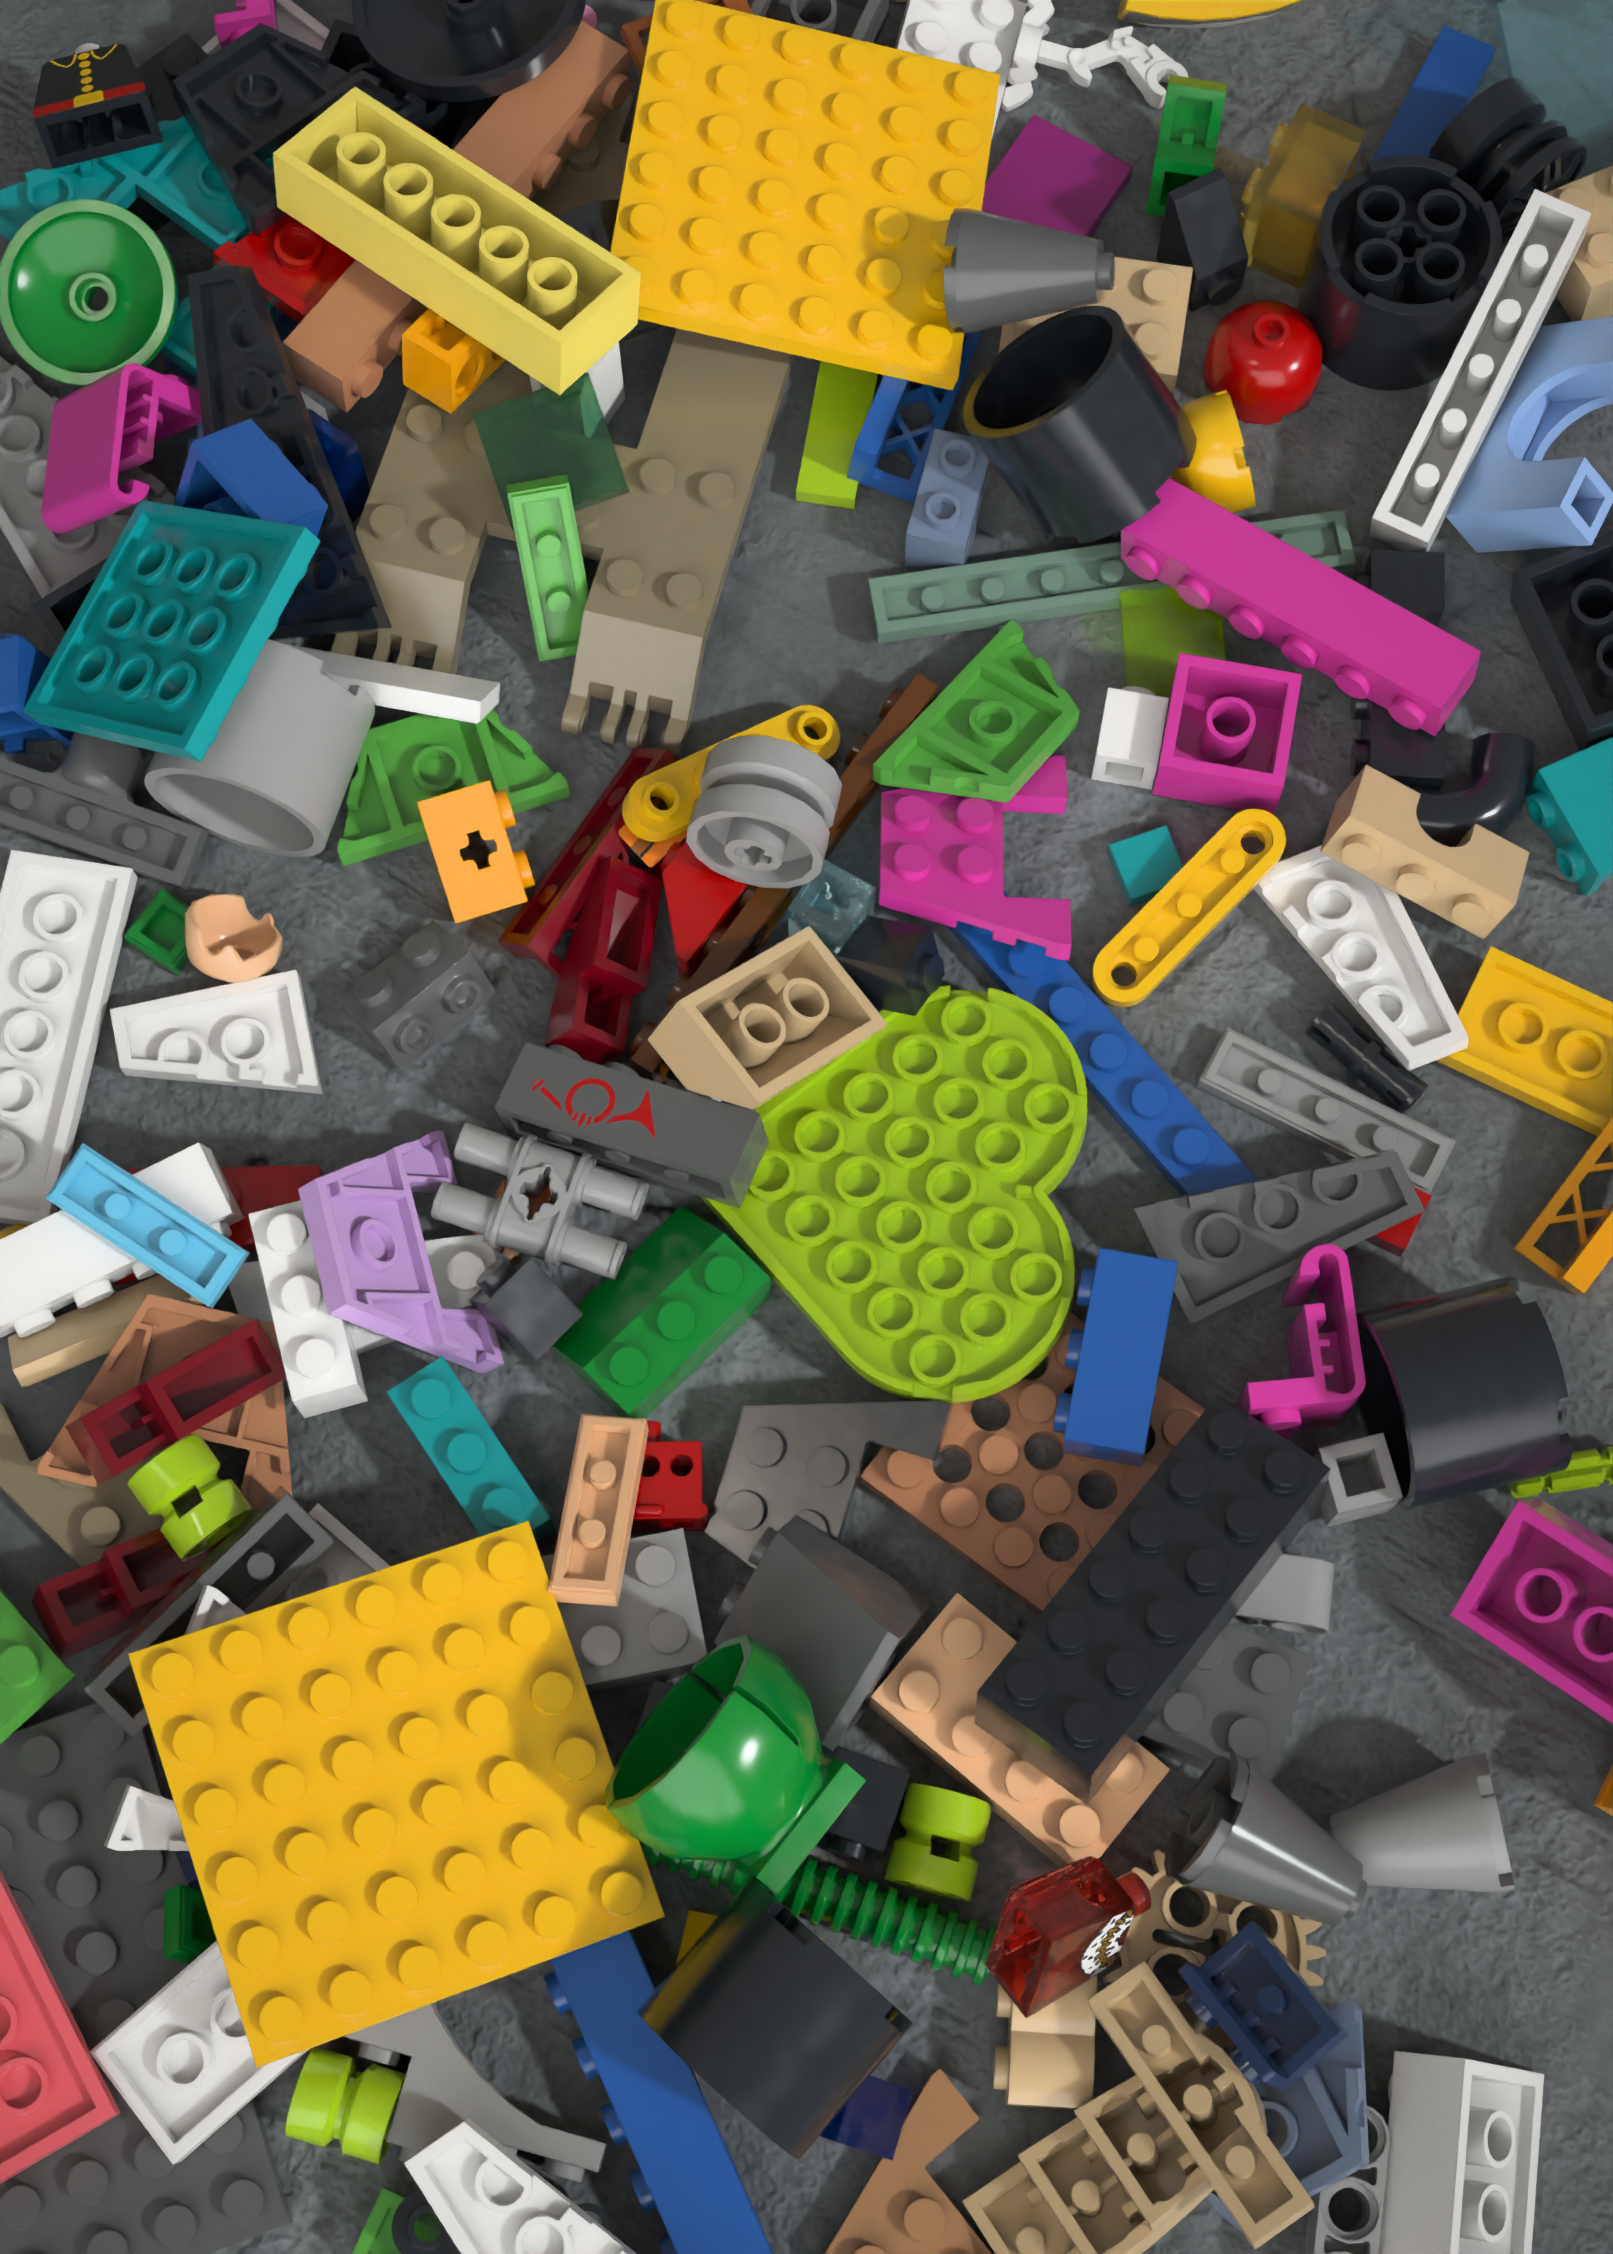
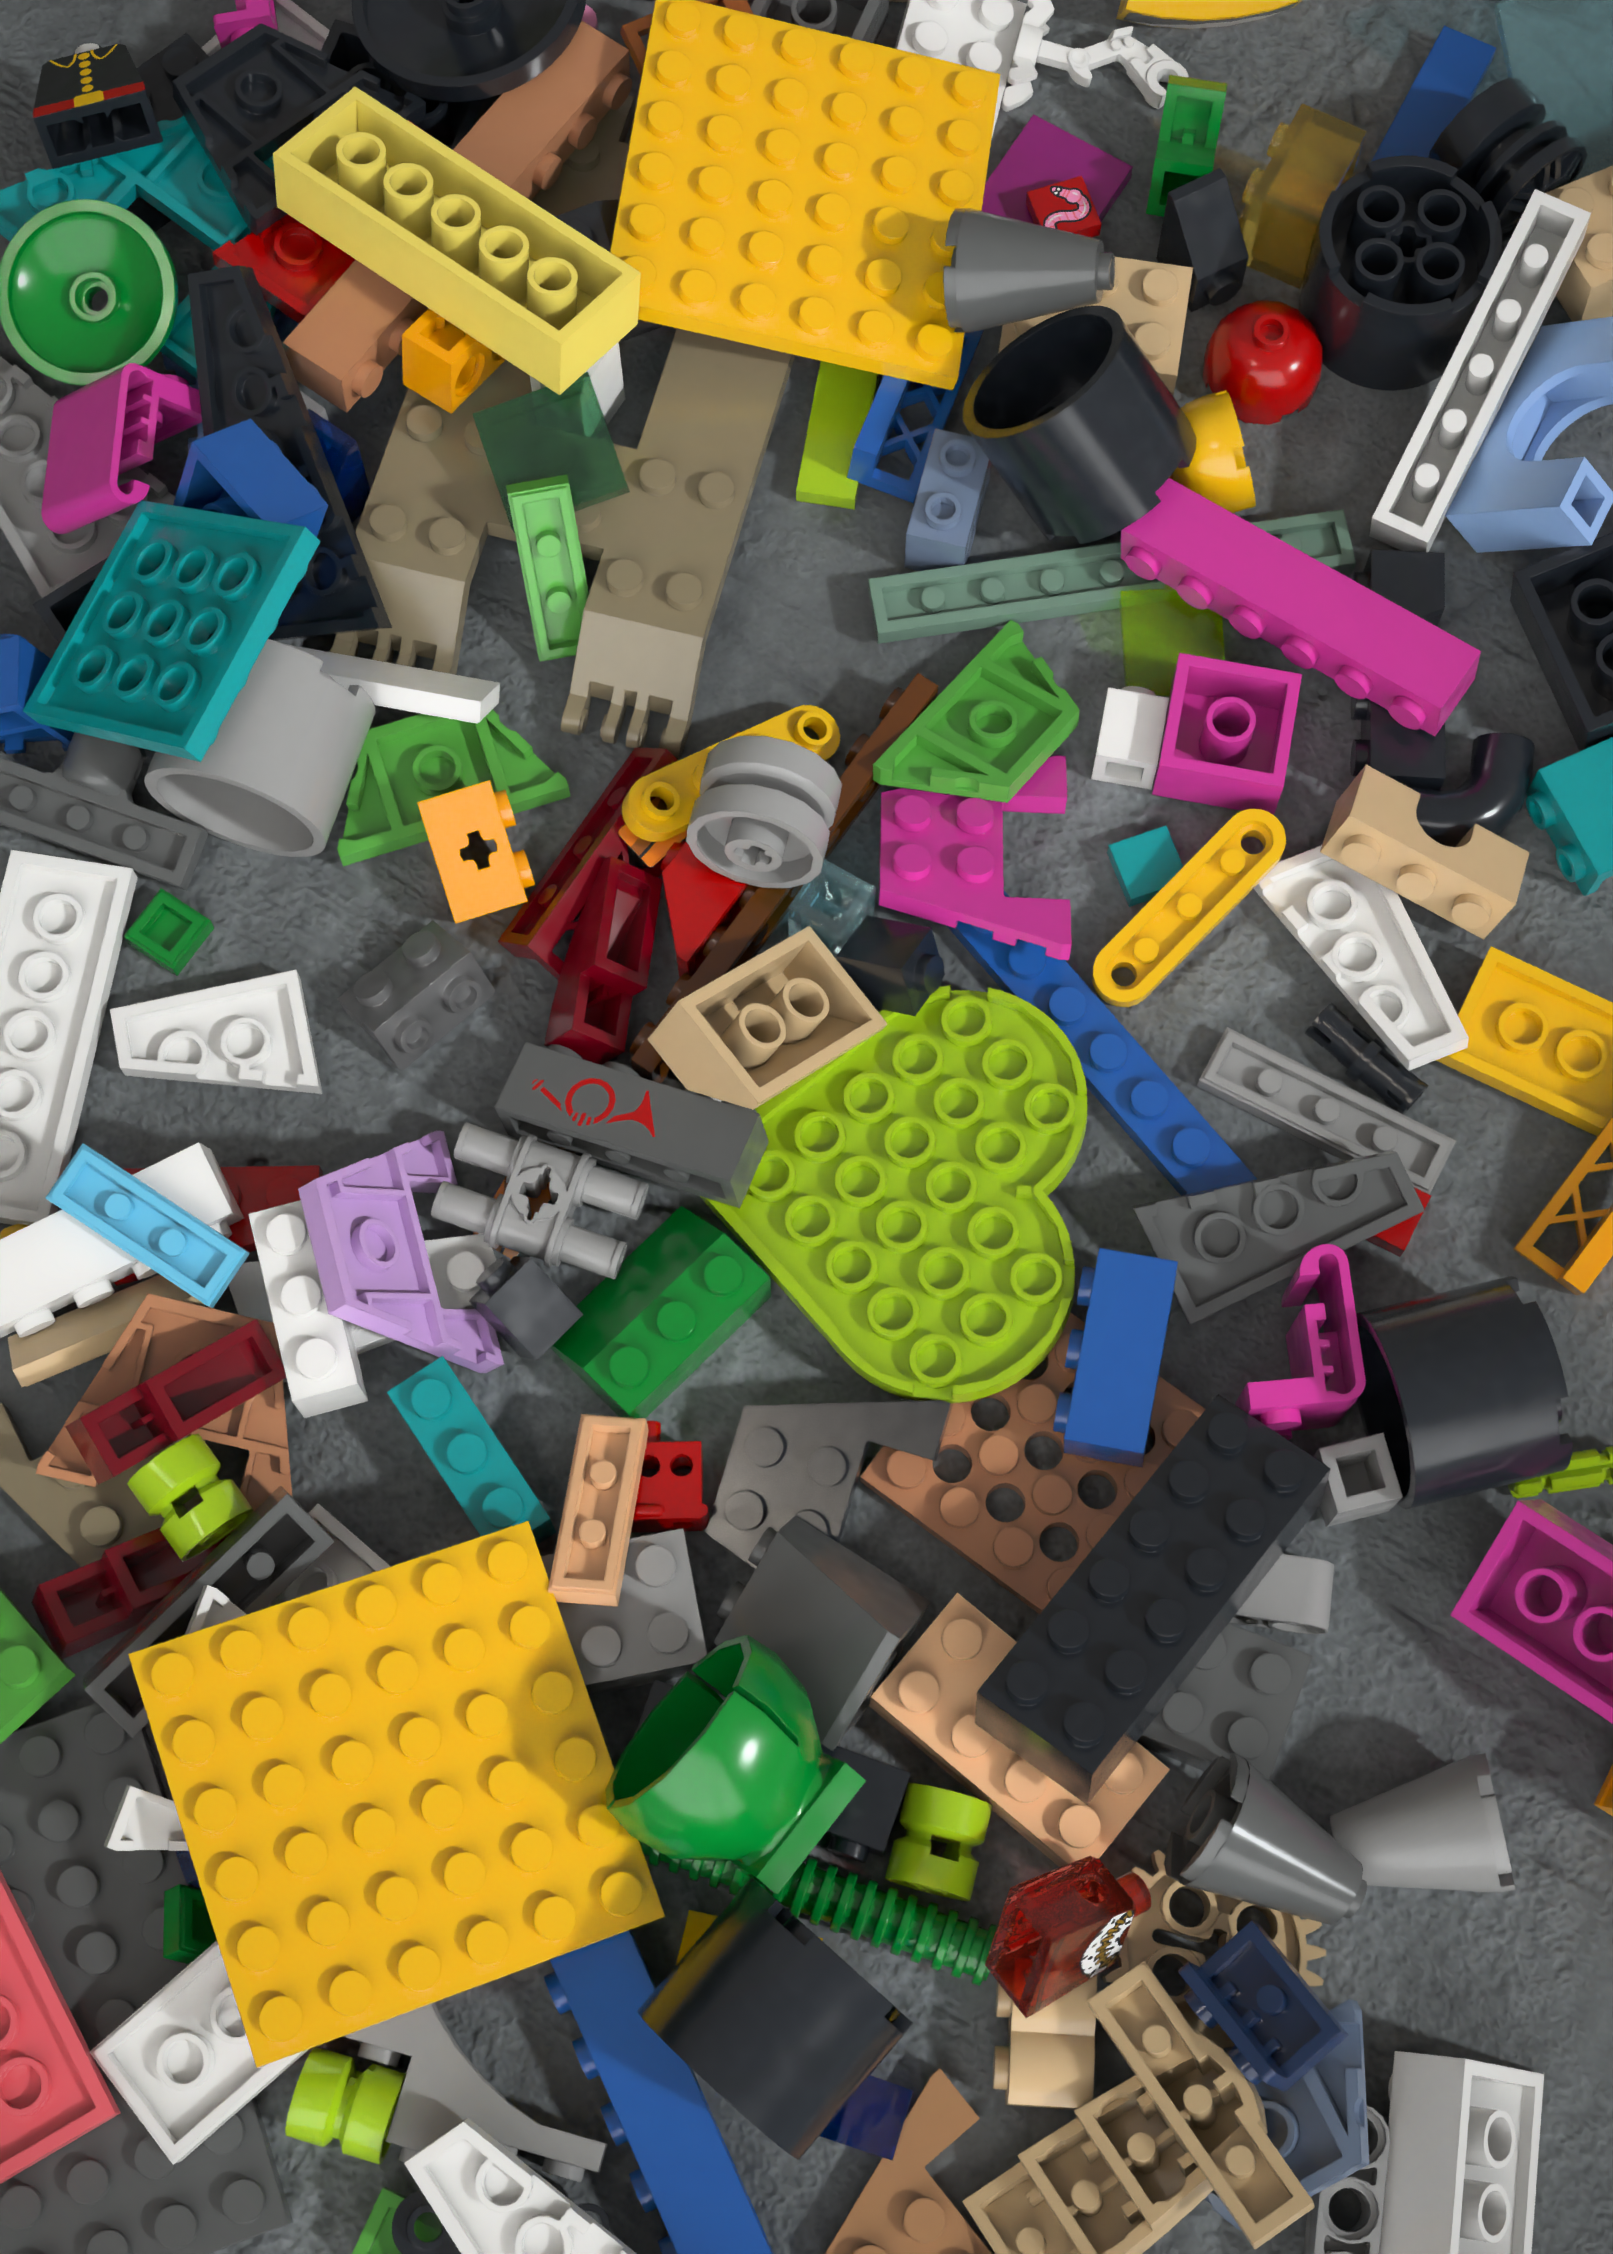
light nougat hair [184,894,283,983] -> none
none -> red tile [1026,175,1102,237]

